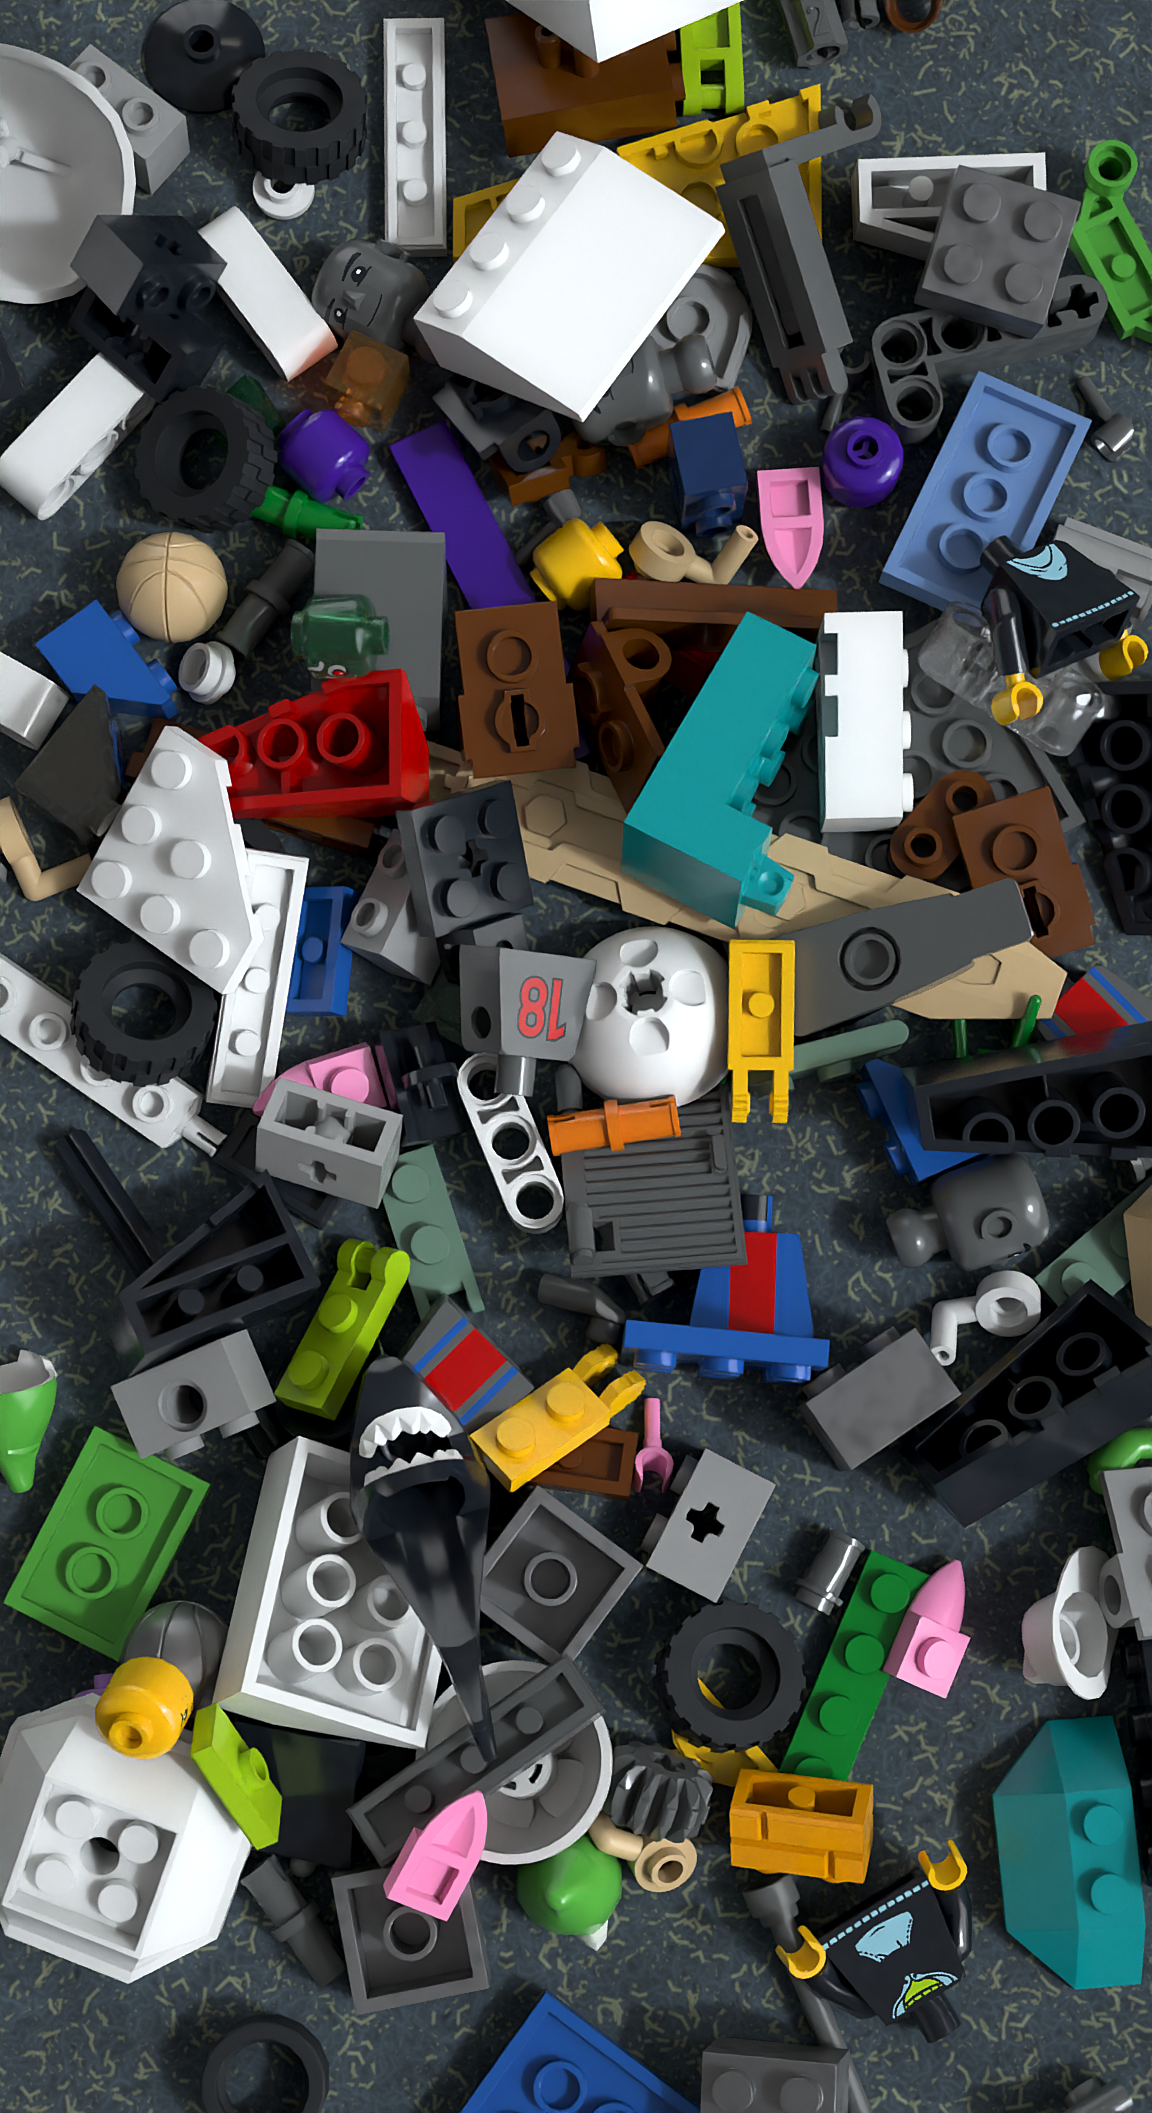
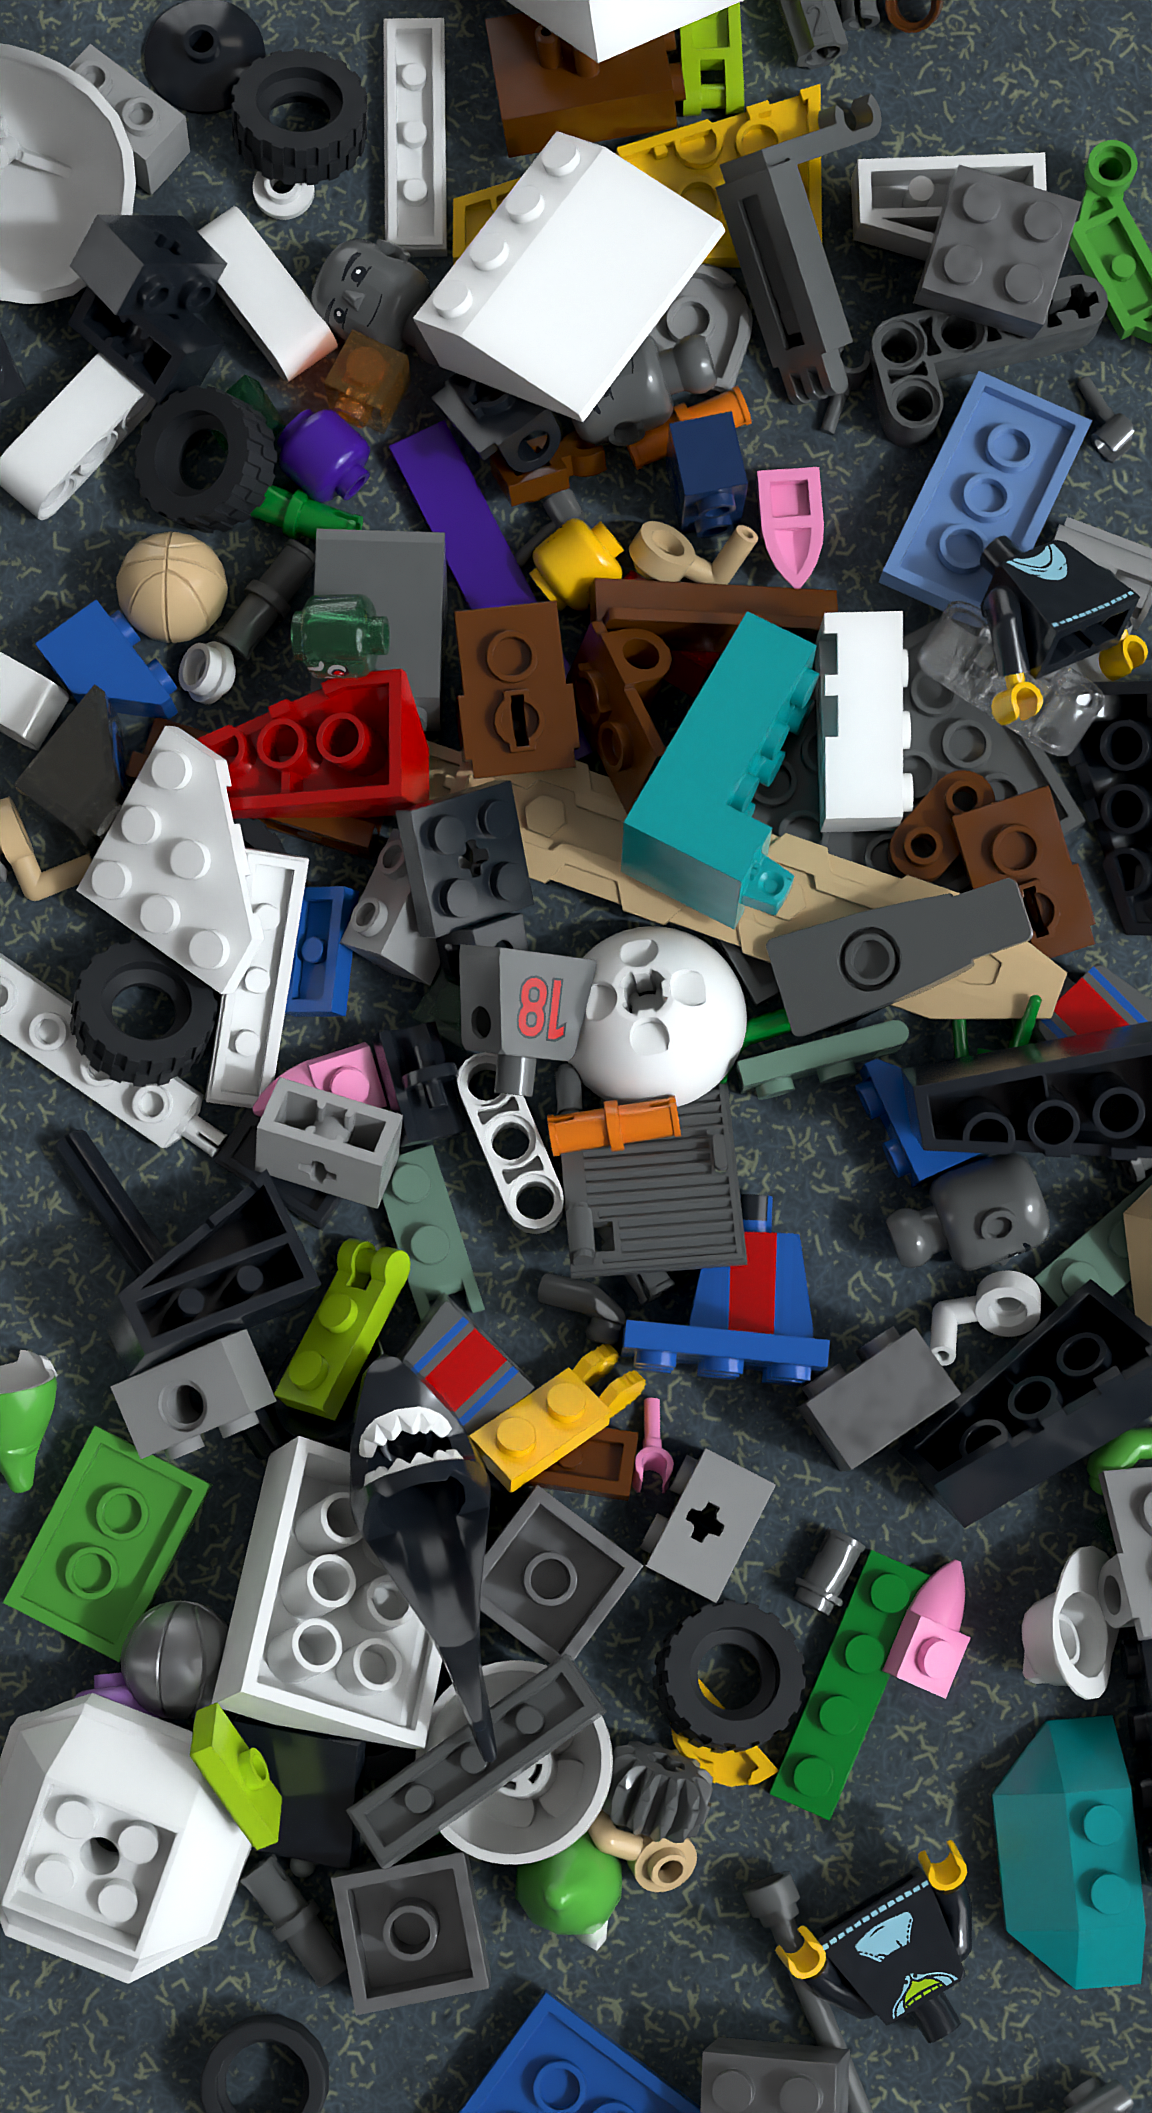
yellow head [95,1656,194,1760] -> none
bright pink plate [383,1790,487,1922] -> none
yellow hinge [727,940,795,1123] -> none
light orange brick [729,1768,873,1884] -> none
dark purple head [820,417,904,508] -> none

